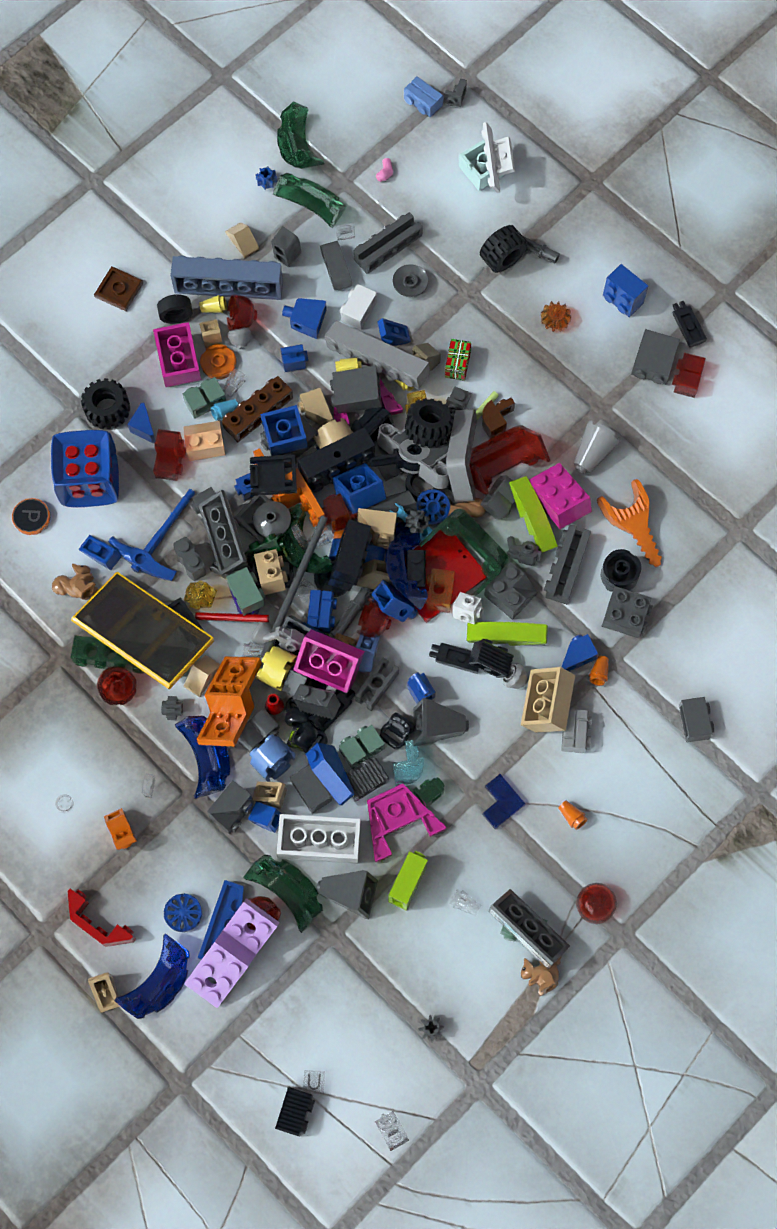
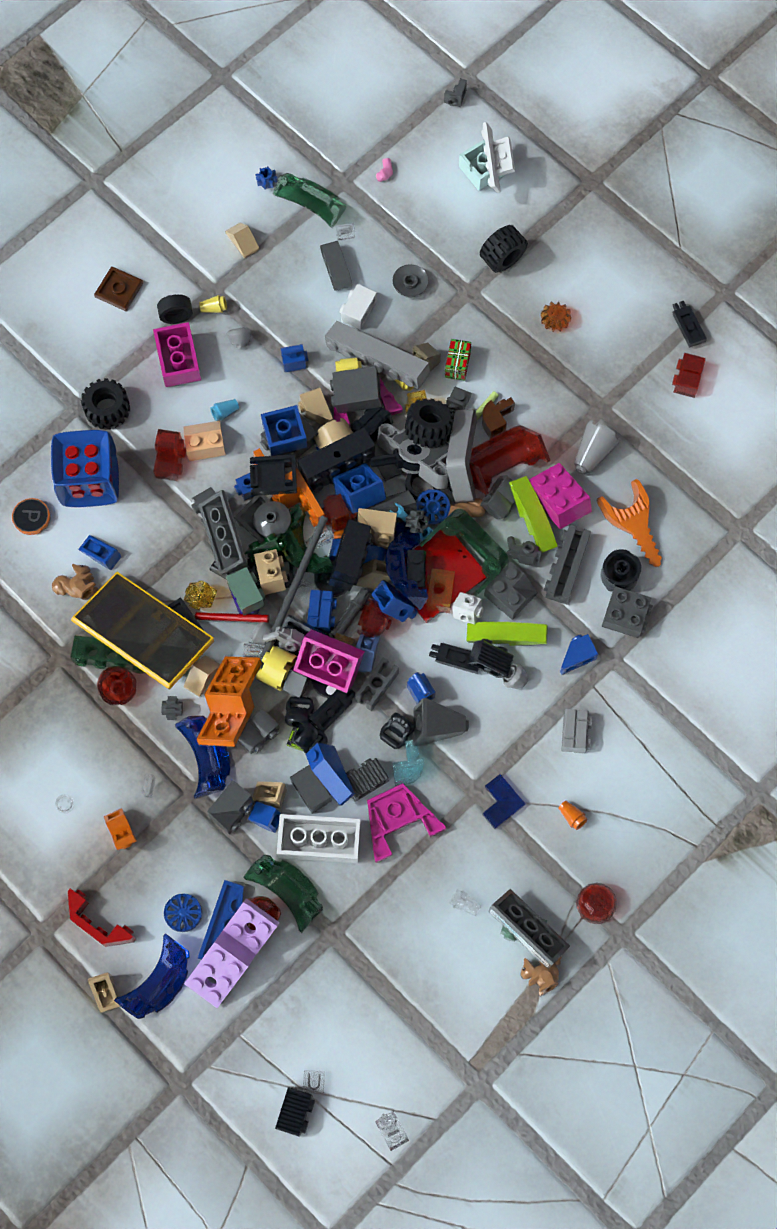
blue piece [108,489,195,581] -> none
blue slope [127,403,156,443] -> none
sand blue brick [170,255,283,300] -> none
dark grey brick [173,537,206,581] -> none
sand green piece [182,377,226,419] -> none
tan slope [199,319,223,348] -> none
orange tile [200,344,237,379] -> none
reddish brown brick [222,376,293,443] -> none
clear cone [223,369,246,397] -> none
clear red cylinder [227,294,257,330] -> none
medium blue brick [250,734,296,782] -> none
red cone [265,694,284,715] -> none
dark grey piece [271,226,302,267] -> none
clear green windscreen [277,101,324,169] -> none
blue torso [282,298,327,339] -> none
clear tile [291,524,309,550] -> none
dark grey brick [293,684,340,720] -> none
dark grey slope [317,870,378,919] -> none
sand green piece [339,725,385,769] -> none
dark grey brick [353,212,423,274] -> none
blue slope [377,318,411,346] -> none
lime brick [388,851,428,911] -> none
medium blue brick [404,76,444,117] -> none
clear green brick [413,777,445,808] -> none
dark grey gear [418,1015,444,1042] -> none
tan brick [521,667,575,733] -> none
dark grey axle [523,236,560,264] -> none
orange cone [589,656,609,686] -> none
blue brick [603,264,648,317] -> none
dark grey brick [631,329,680,385] -> none
dark grey brick [679,697,714,742] -> none

